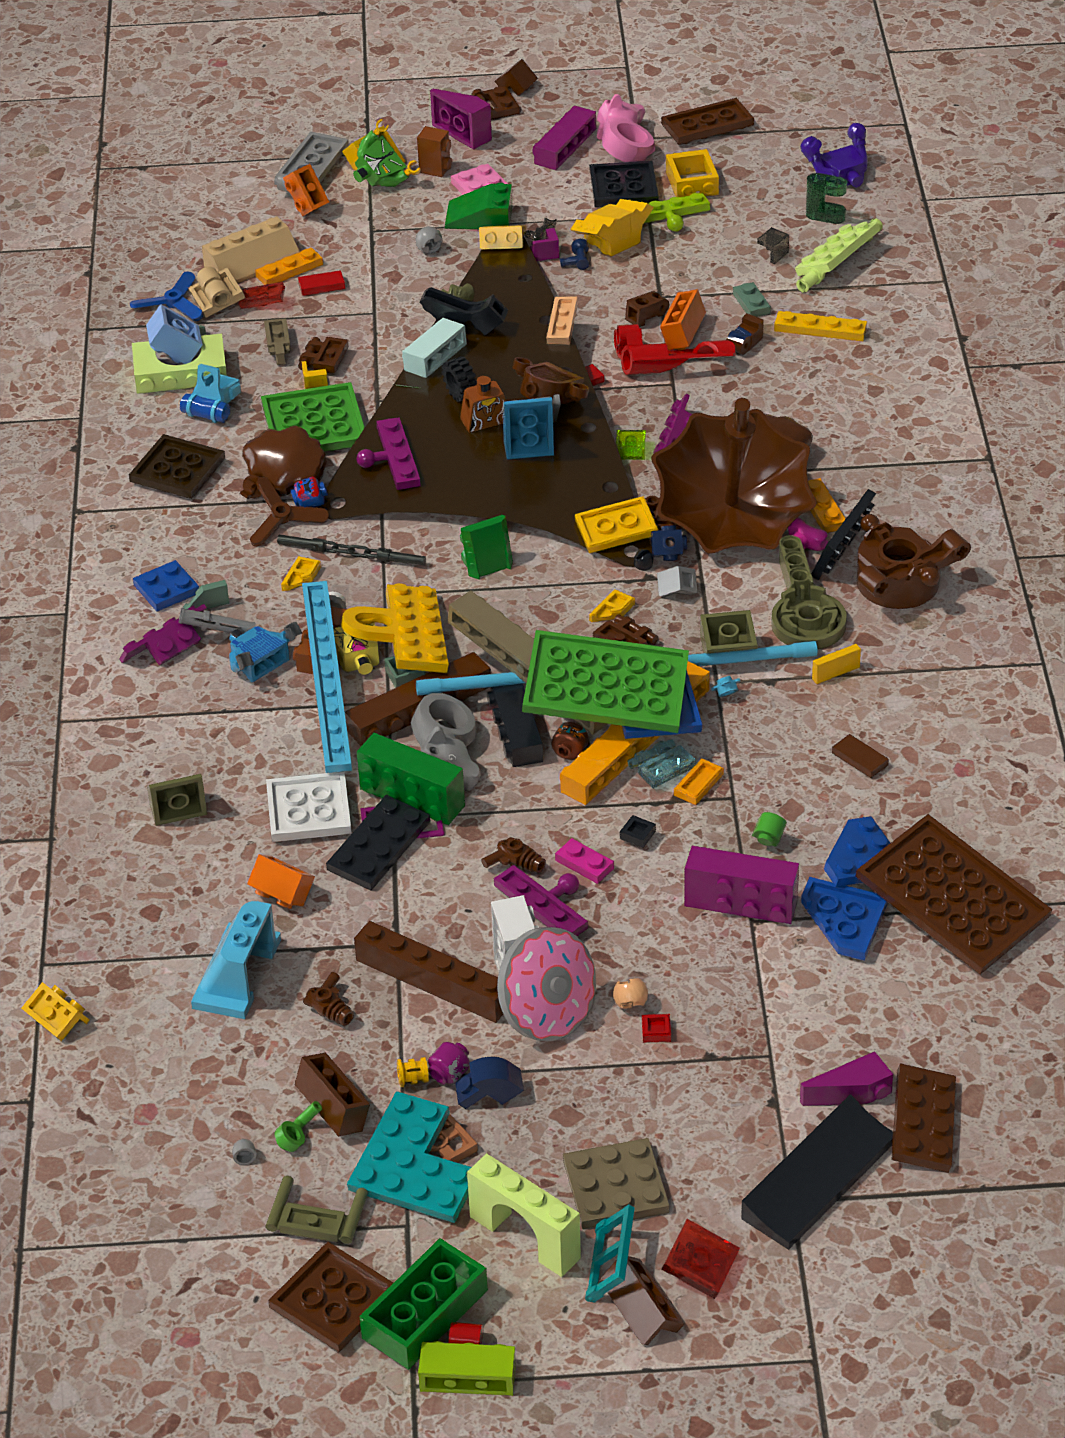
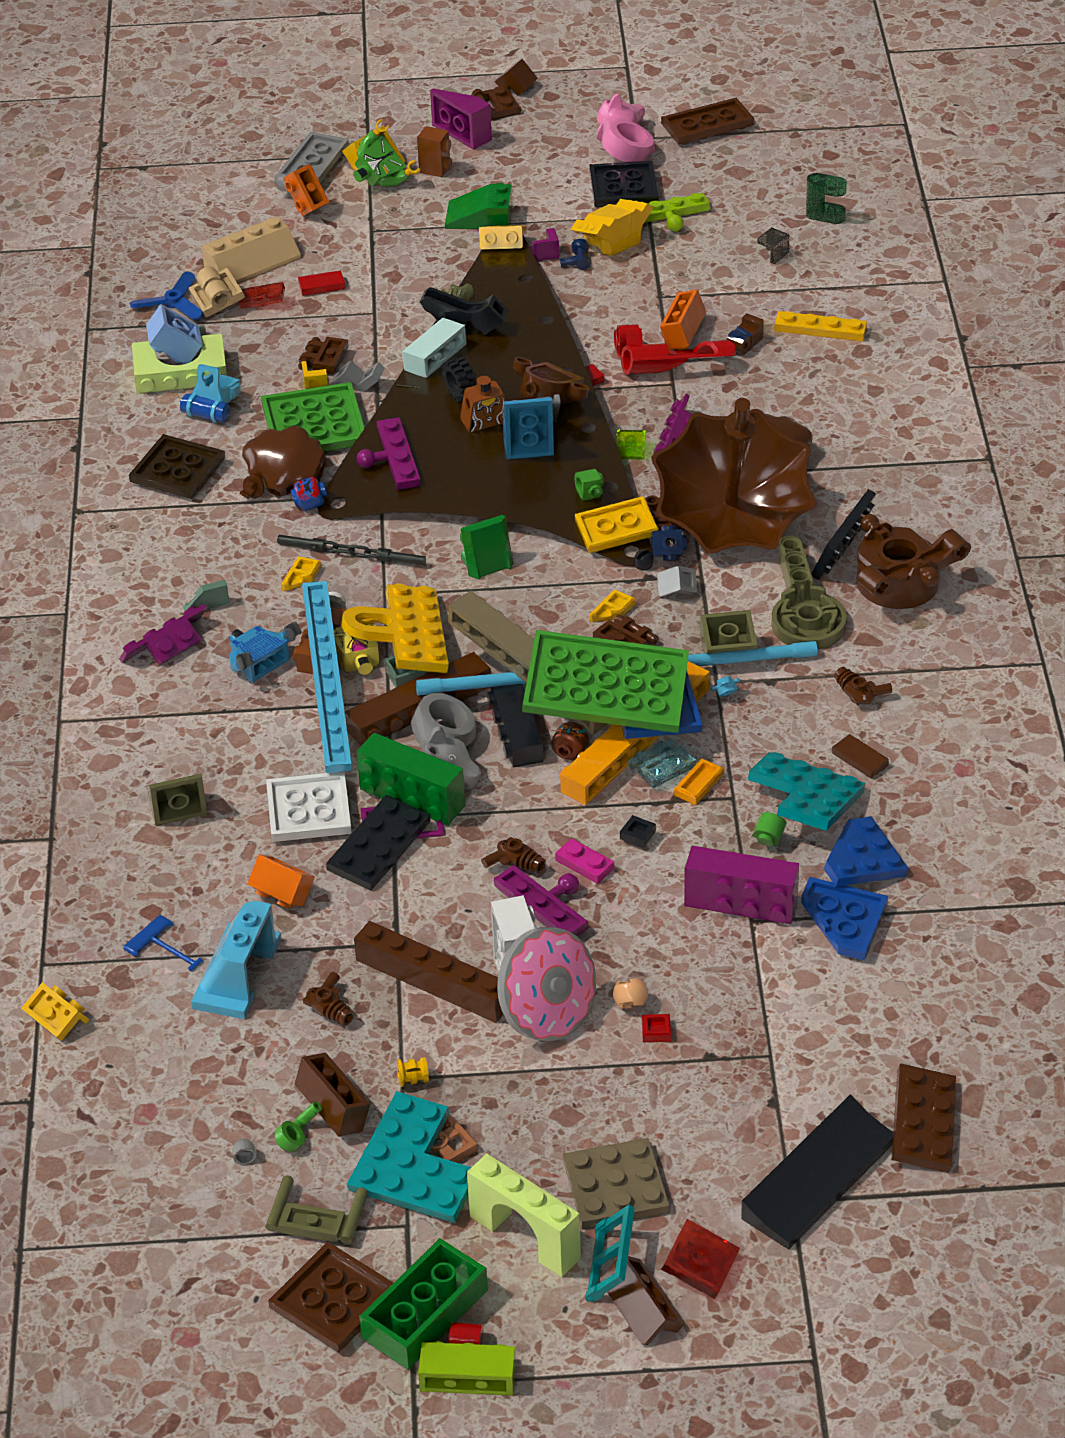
blue plate [133,560,199,612] -> none
light grey pin [179,608,256,633] -> none
reddish brown piece [250,477,329,547] -> none
light orange plate [255,248,323,287] -> none
dark tan hinge [264,318,291,365] -> none
light grey piece [415,226,443,254] -> none
magenta head [428,1042,470,1084] -> none
bright pink plate [451,163,508,195] -> none
dark blue brick [455,1057,524,1109] -> none
clear smoke piece [524,217,557,245] -> none
magenta brick [532,105,597,170] -> none
light nougat panel [546,297,578,345] -> none
reddish brown leg [625,291,670,328] -> none
yellow window [666,149,719,197] -> none
sand green plate [733,282,771,317] -> none
dark pink piece [788,517,828,551] -> none
yellowish green plate [795,218,883,292] -> none
dark purple torso [800,123,868,188] -> none
magenta slope [800,1051,893,1106] -> none
light orange plate [808,478,845,533] -> none
yellow tile [812,644,861,684] -> none
reddish brown plate [855,814,1053,975] -> none
none -> blue piece [123,915,203,971]
none -> light grey slope [330,360,385,392]
none -> bright green plate [574,469,604,501]
none -> teal plate [748,752,866,831]
none -> reddish brown piece [834,667,892,705]

